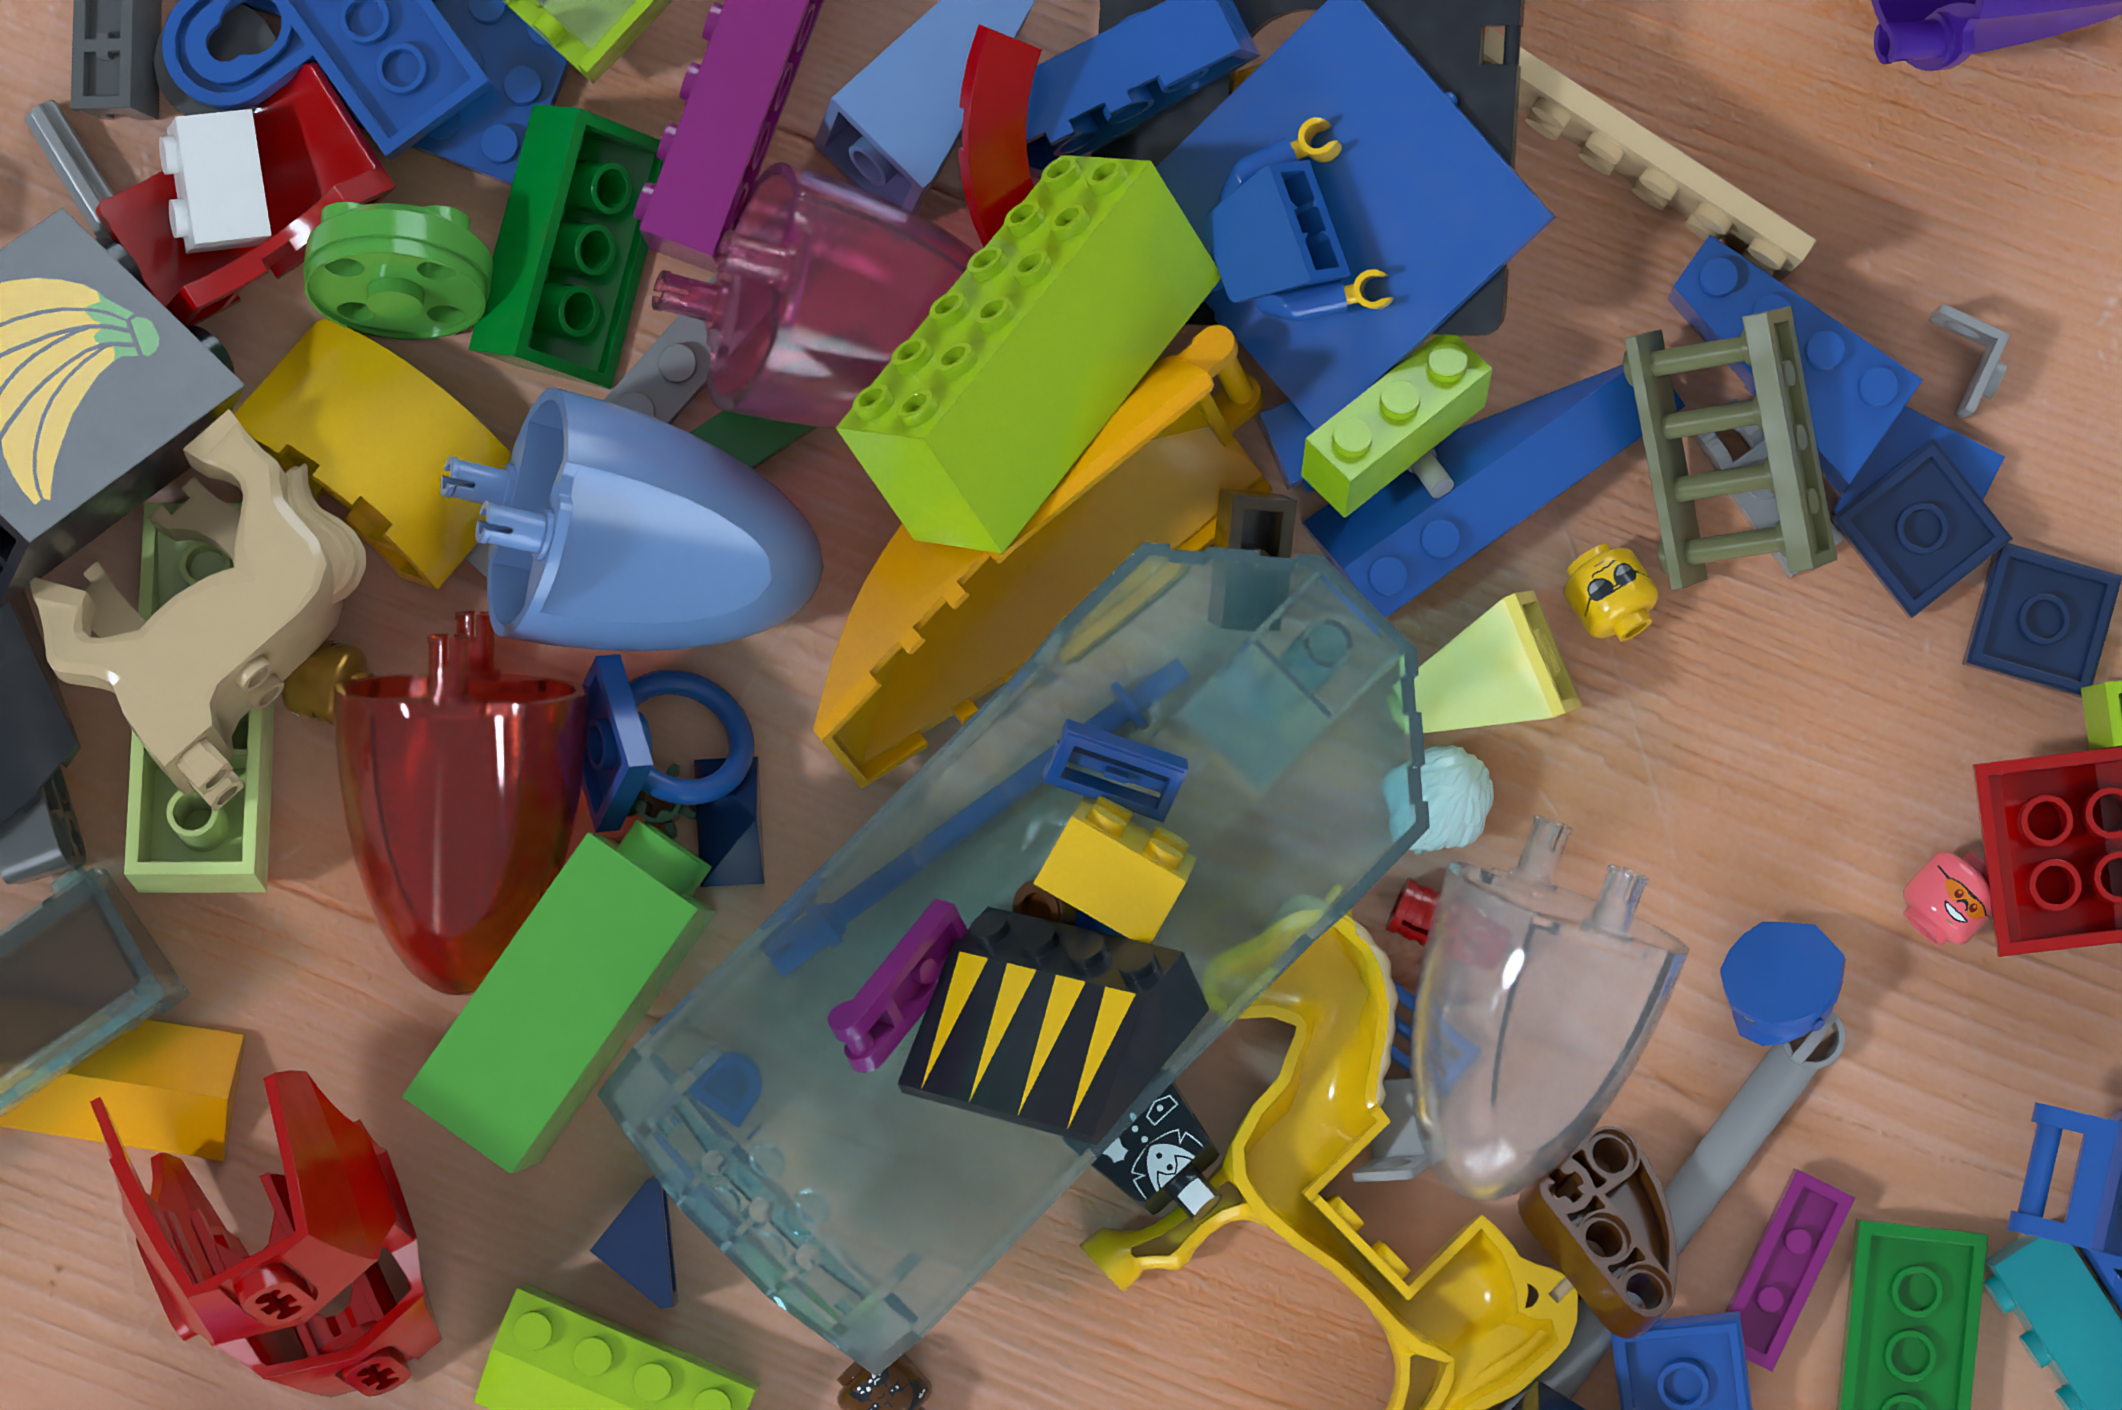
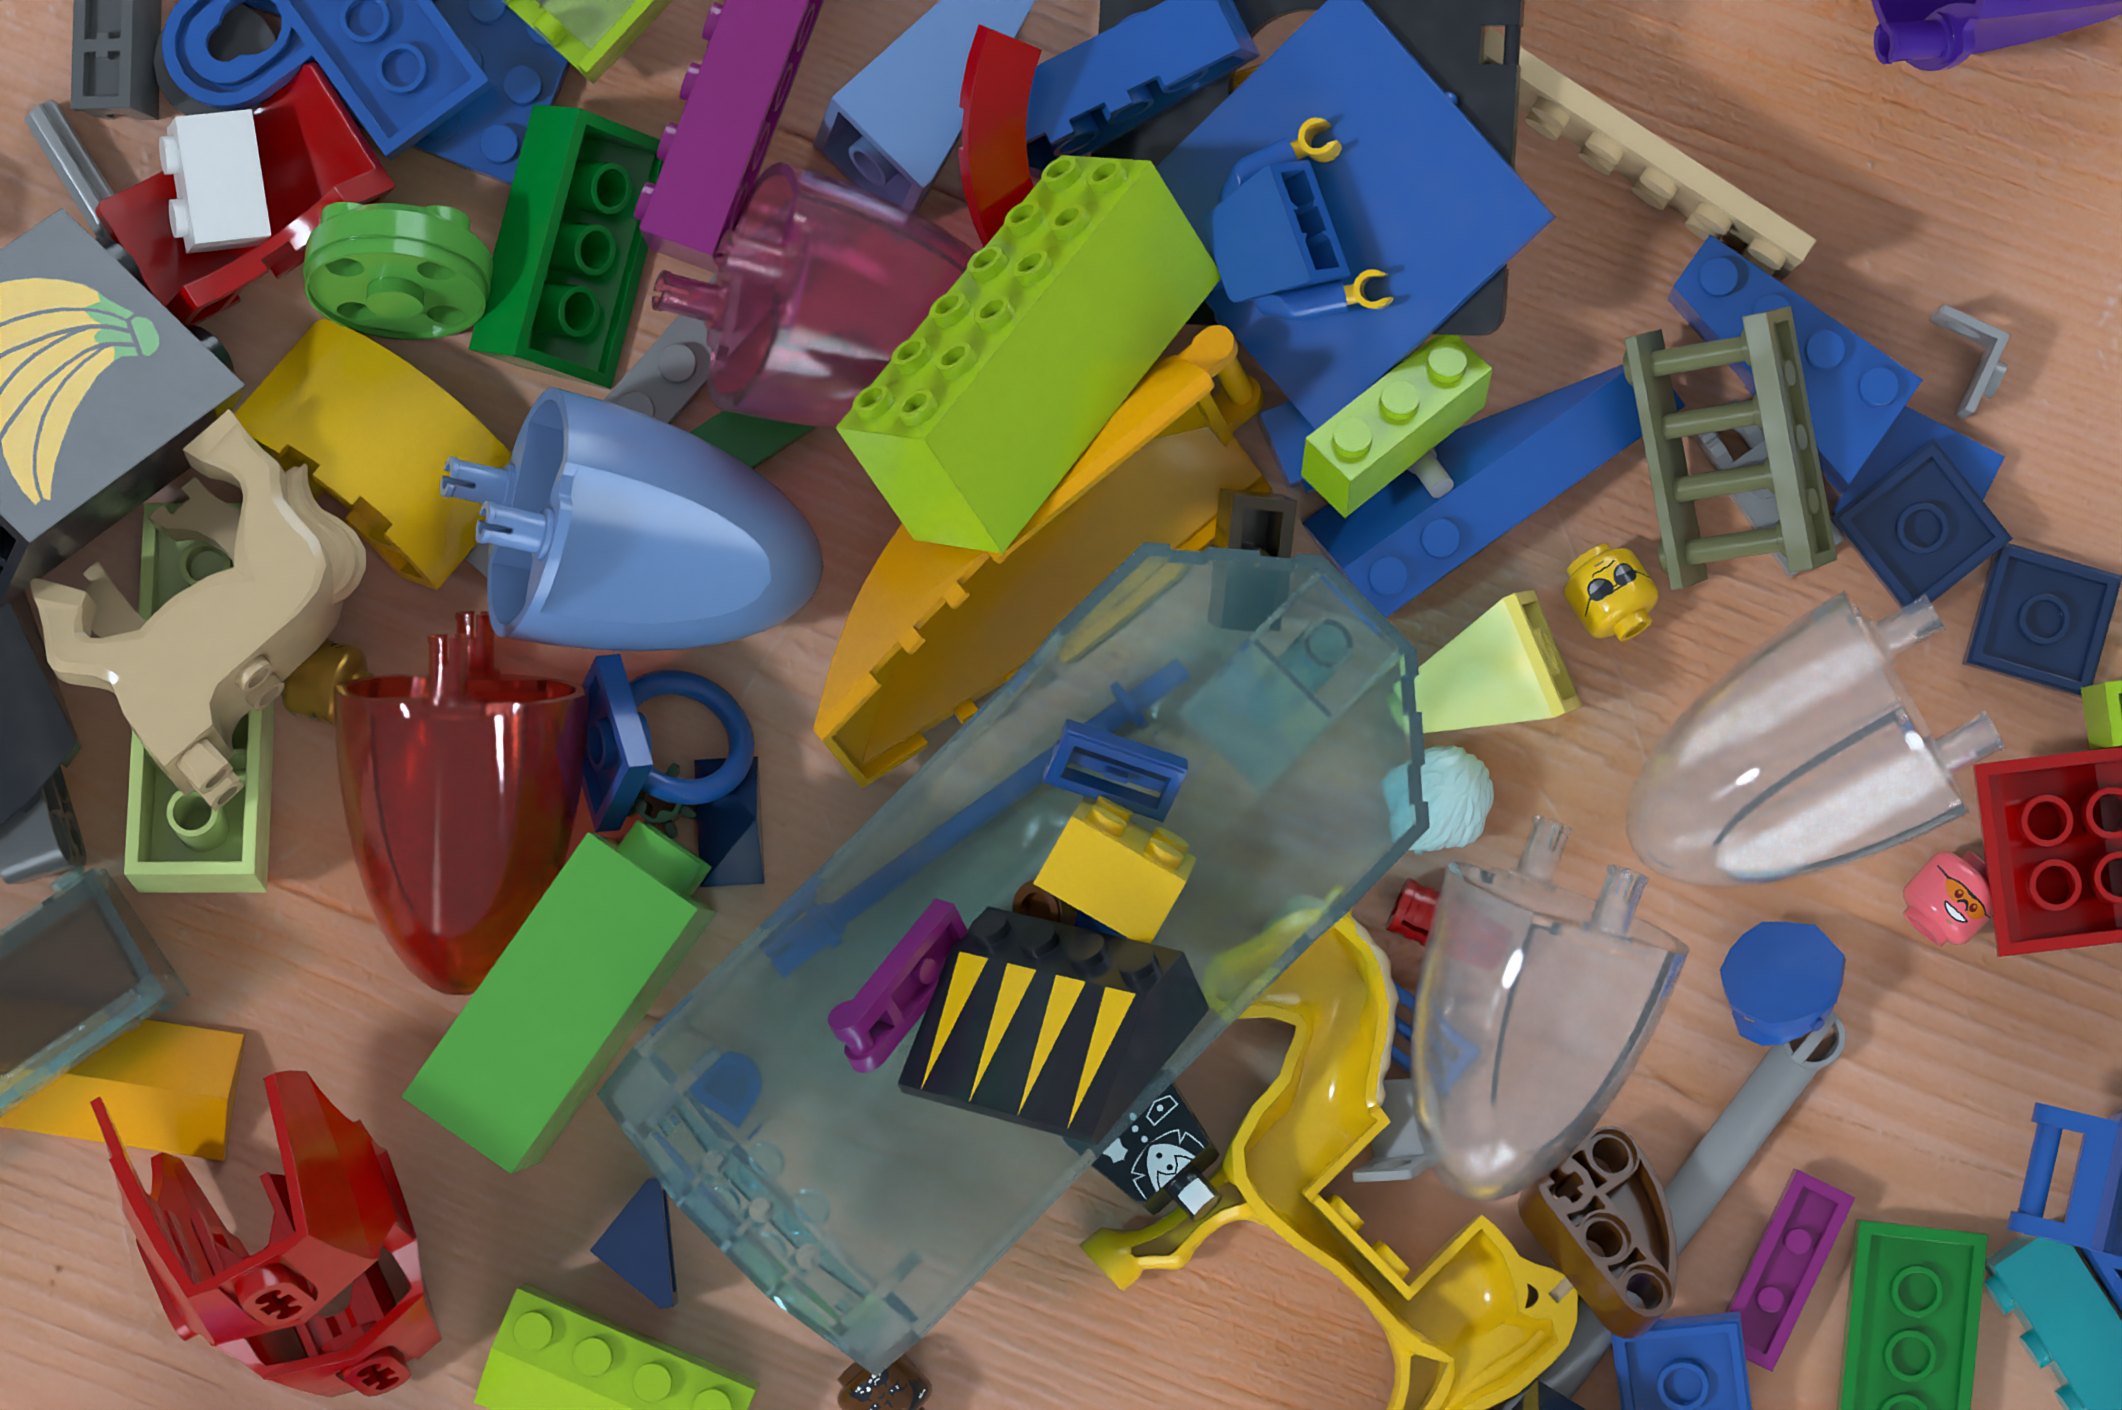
none -> clear windscreen [1626,590,2006,888]

